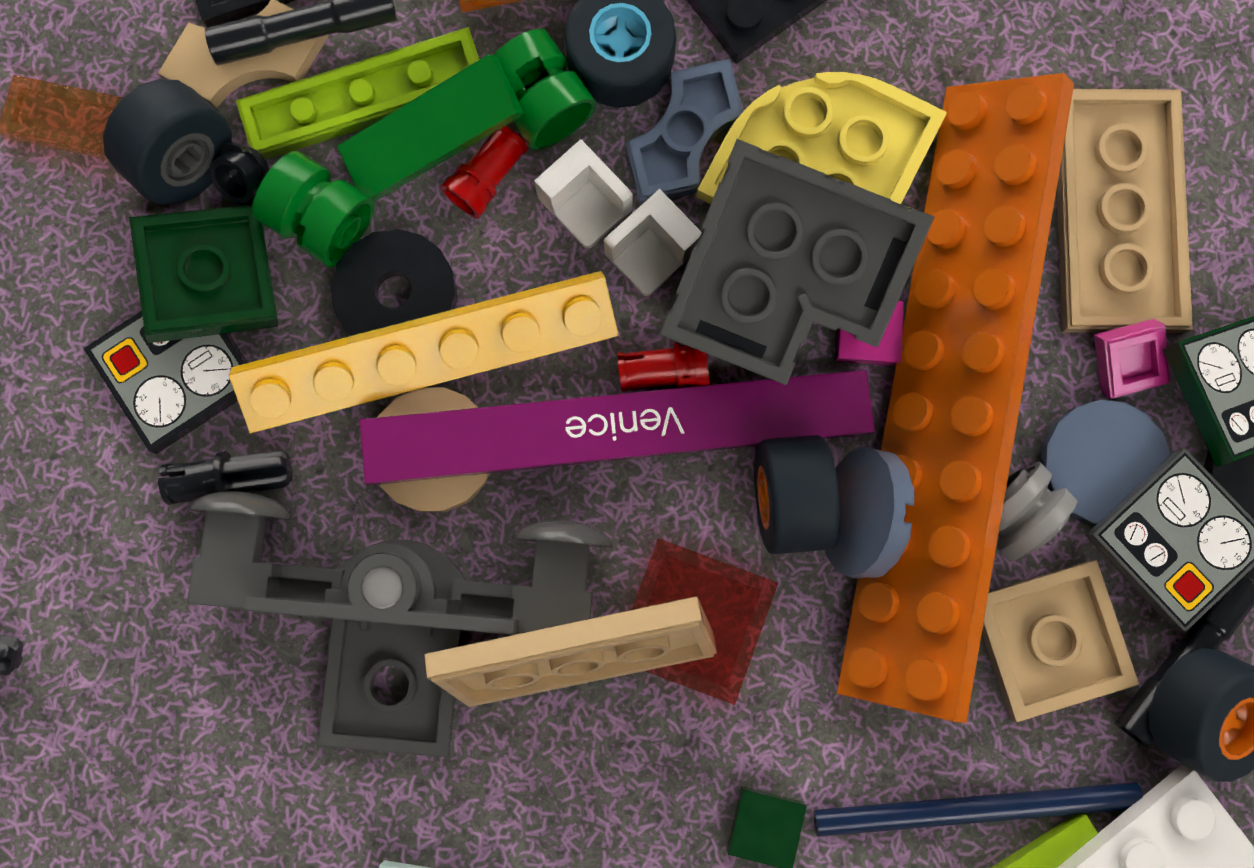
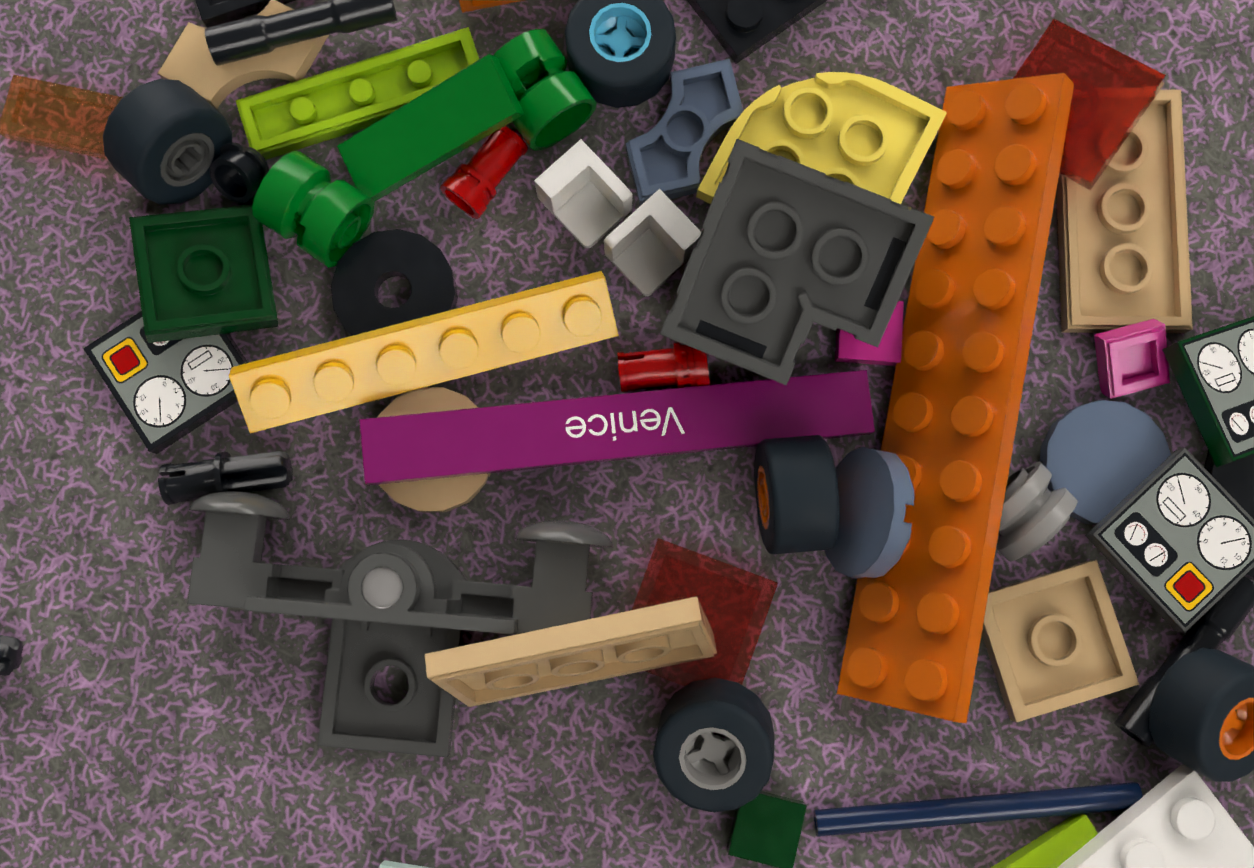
none -> black wheel [653,678,775,813]
none -> clear red tile [1013,19,1166,190]

